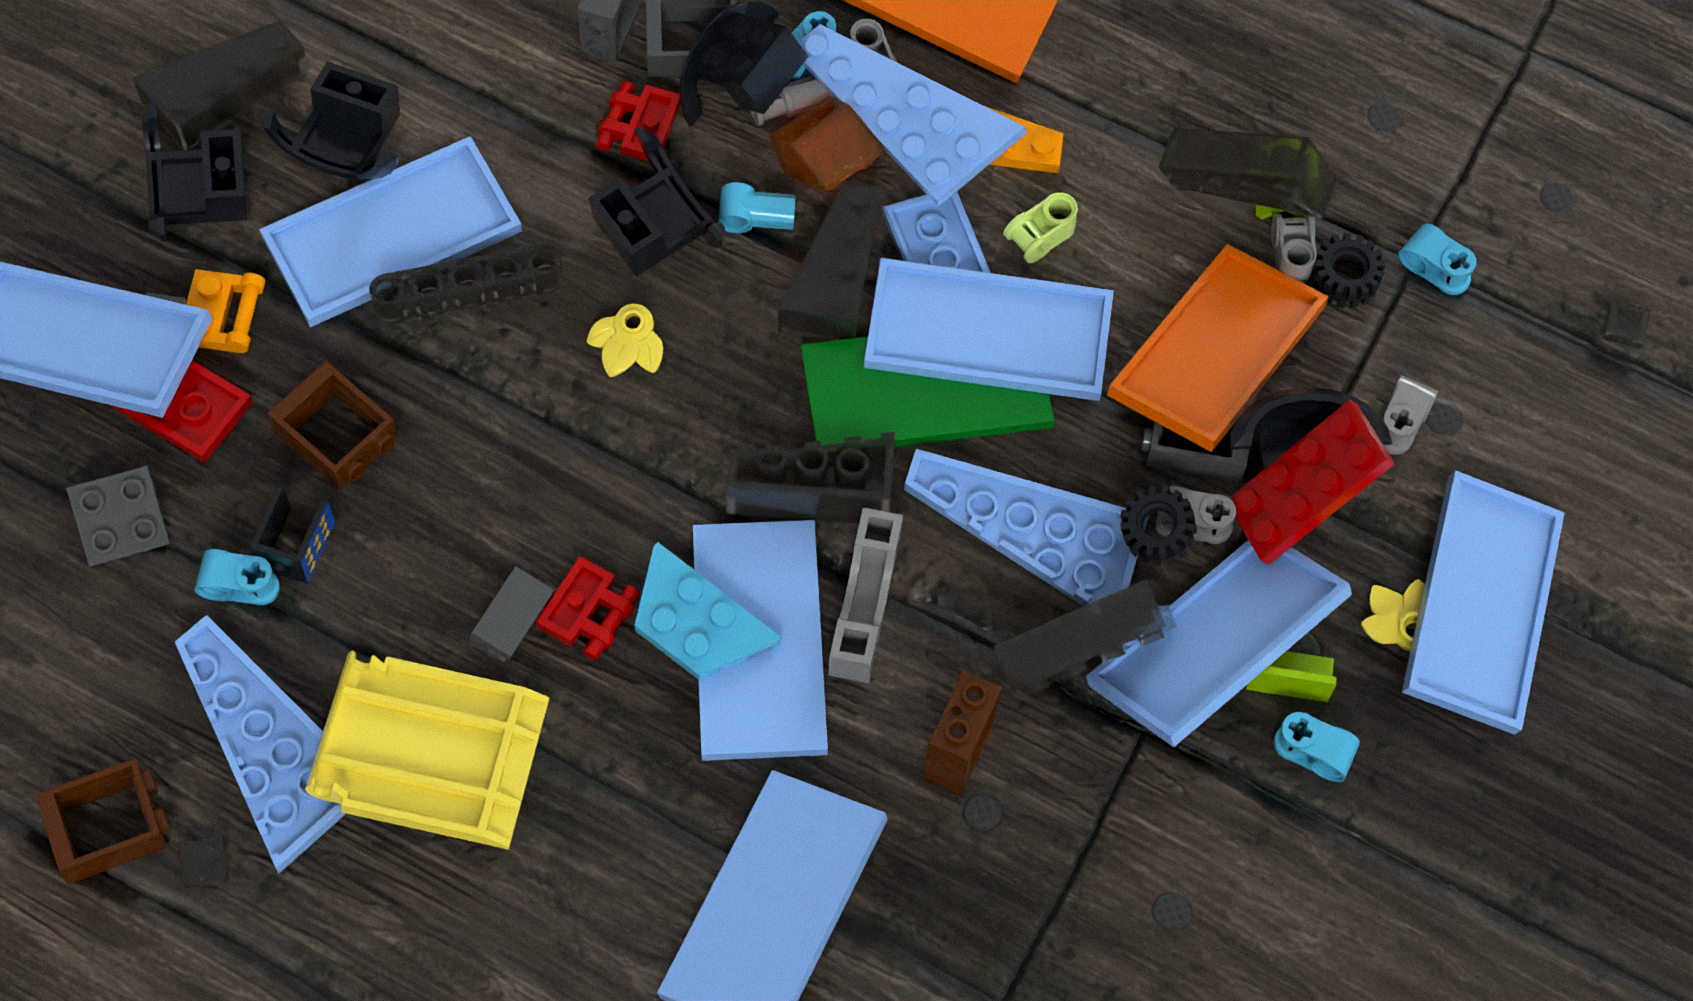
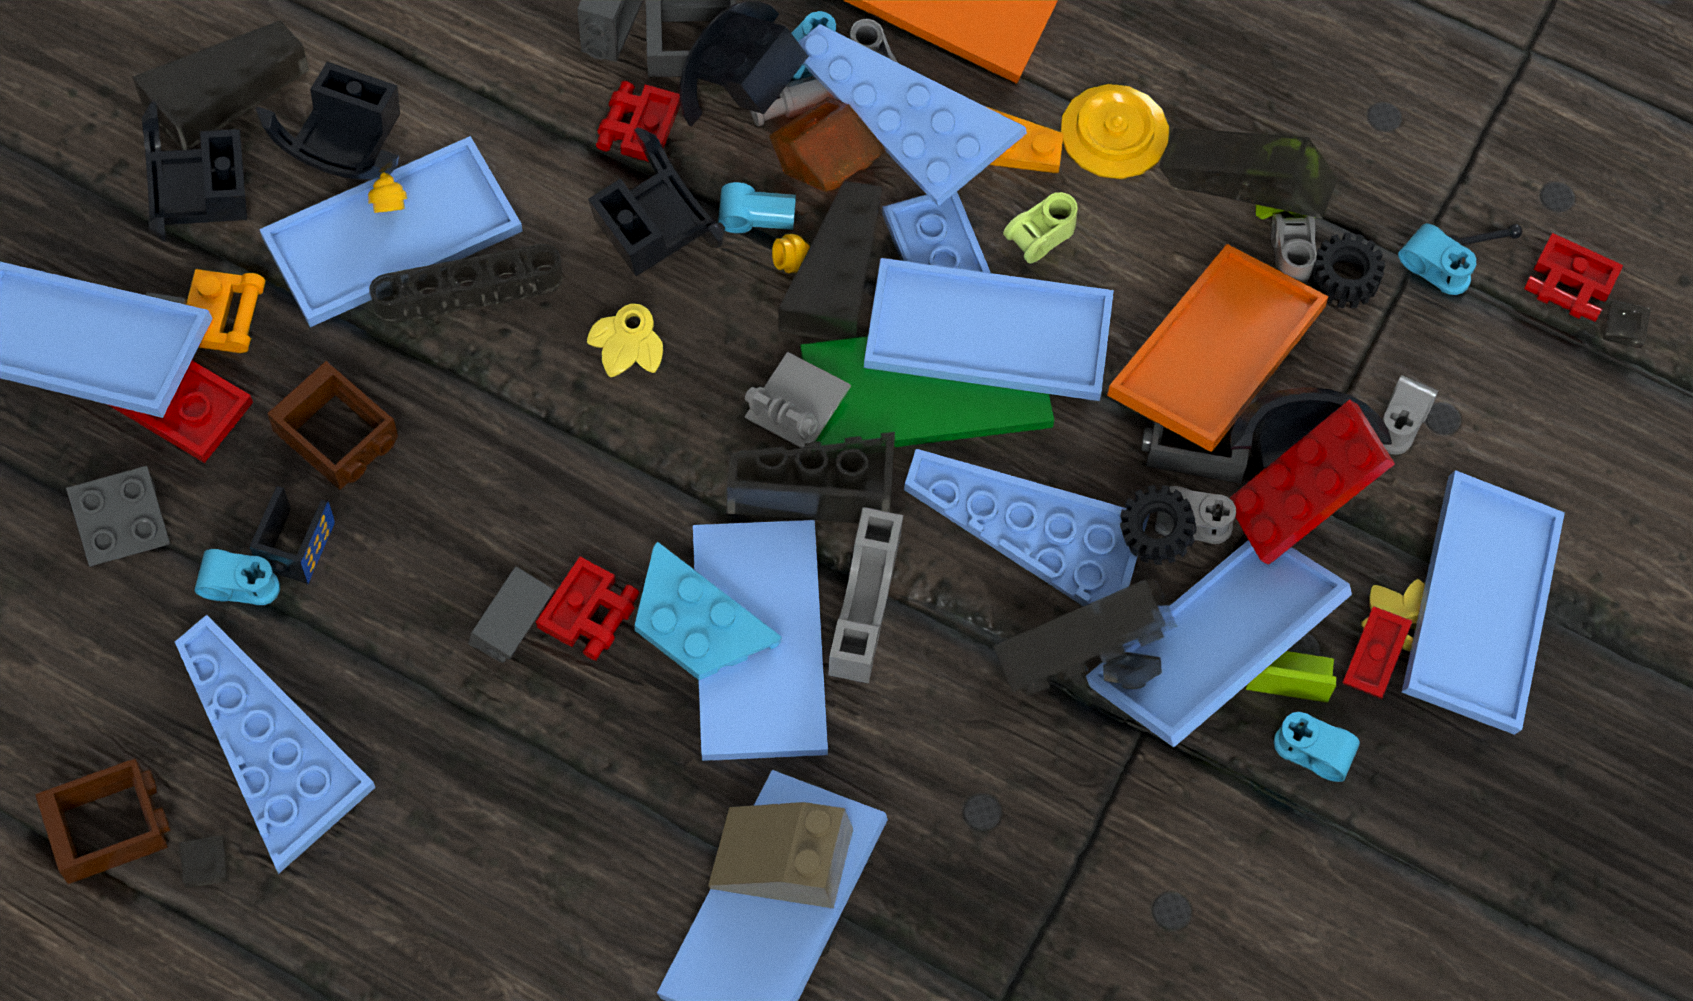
light yellow piece [305,651,549,850] -> none
reddish brown window [924,670,1002,795] -> none
none -> yellow plate [368,172,407,213]
none -> dark tan slope [708,802,853,909]
none -> light grey hinge [745,352,851,452]
none -> yellow plate [772,234,814,273]
none -> yellow piece [1061,84,1169,179]
none -> clear smoke plate [1103,652,1162,689]
none -> red plate [1343,606,1412,699]
none -> black hinge [1448,224,1523,245]
none -> red plate [1524,233,1623,322]

